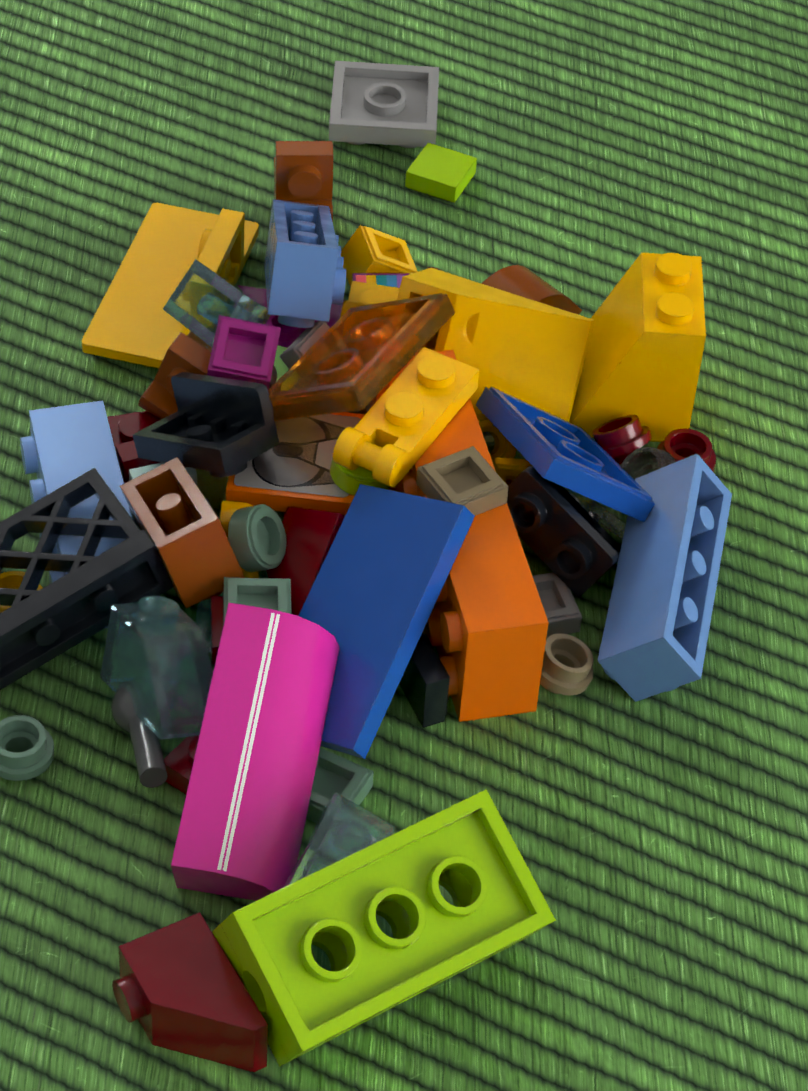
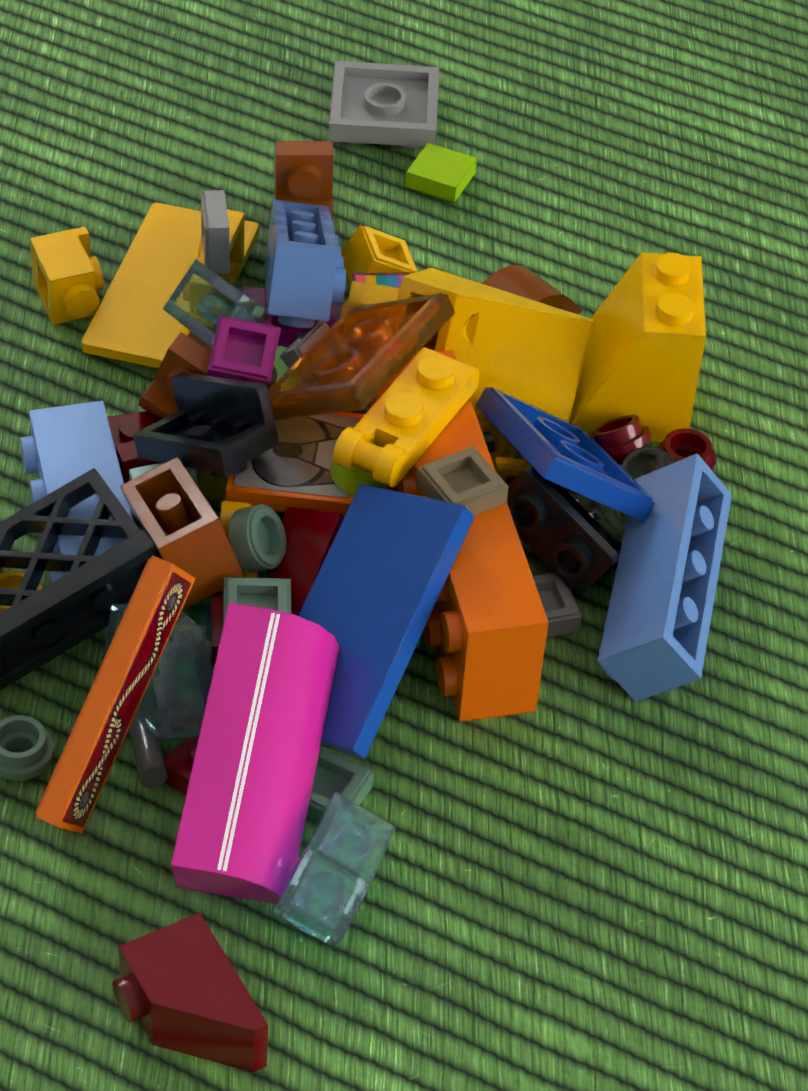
lime brick [212,789,556,1067] -> none
black tile [399,632,450,728] -> none
dark tan plate [540,633,594,695] -> none
none -> yellow brick [30,226,104,325]
none -> tile [35,555,196,834]
none -> light grey tile [201,190,230,275]

